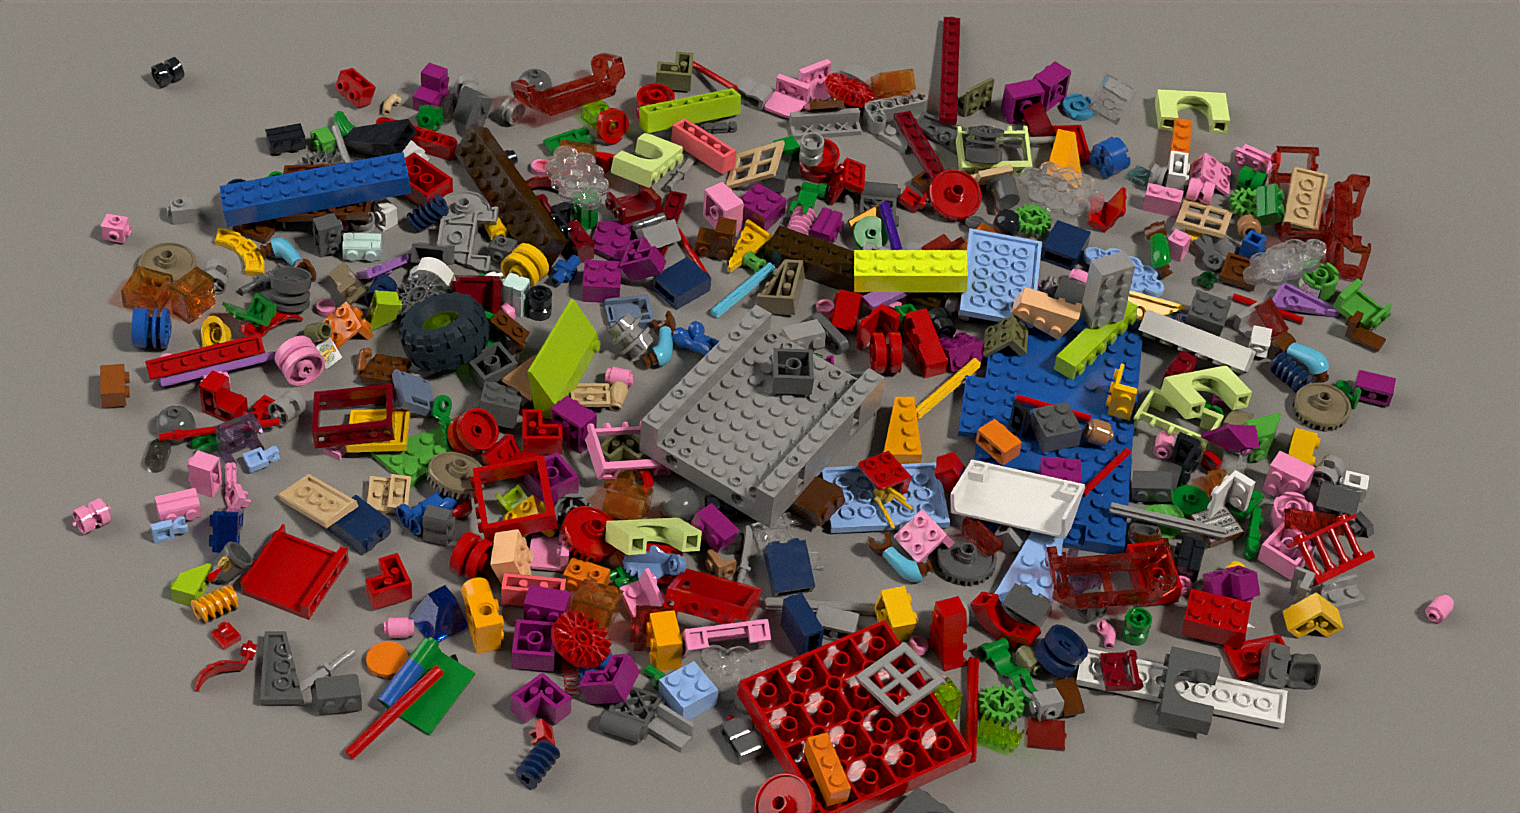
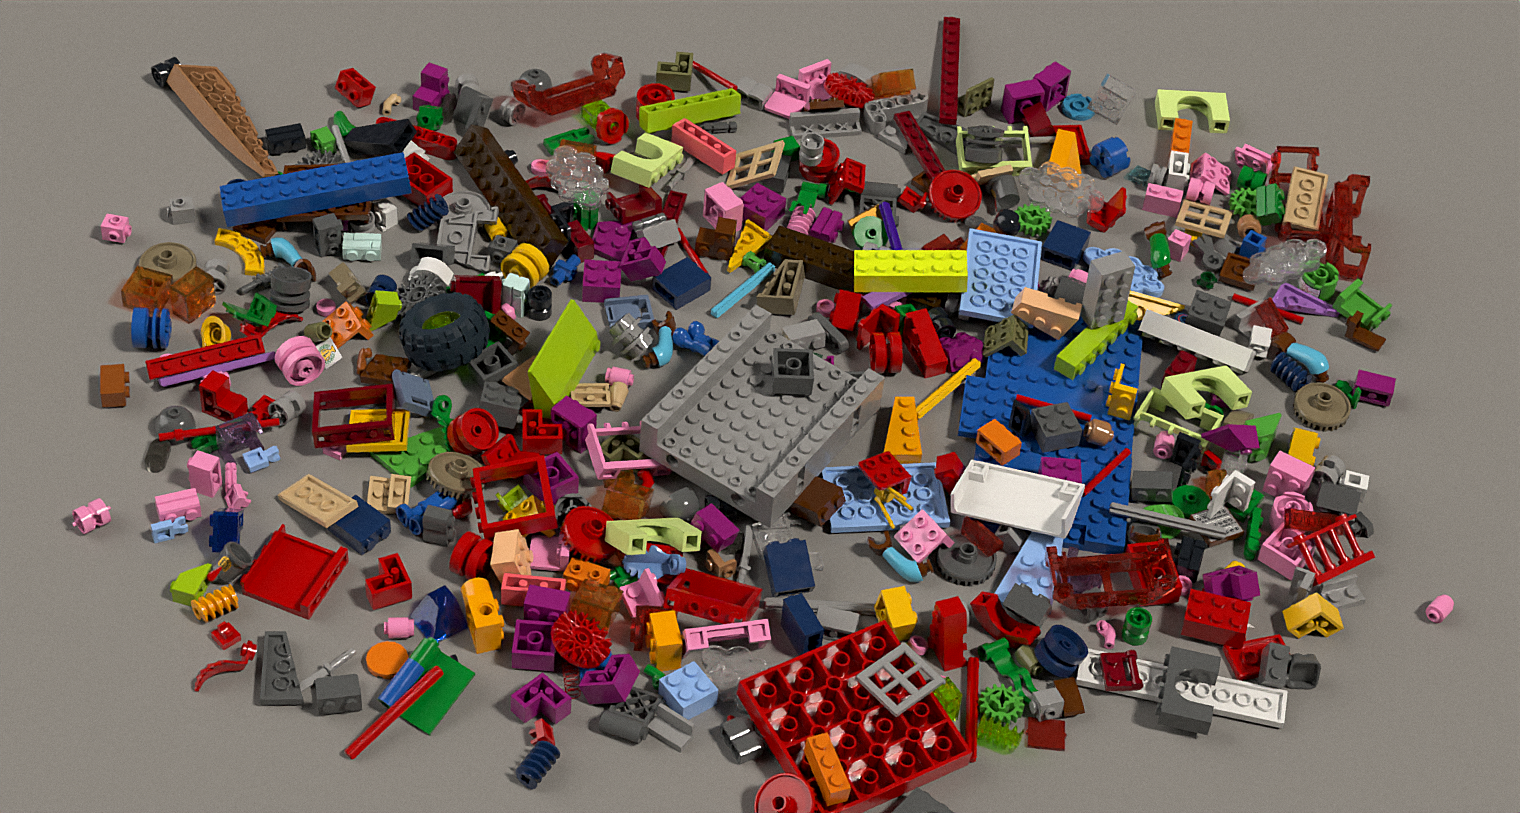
medium lavender wing [356,252,411,281] -> none
none -> medium nougat wedge [166,64,279,177]

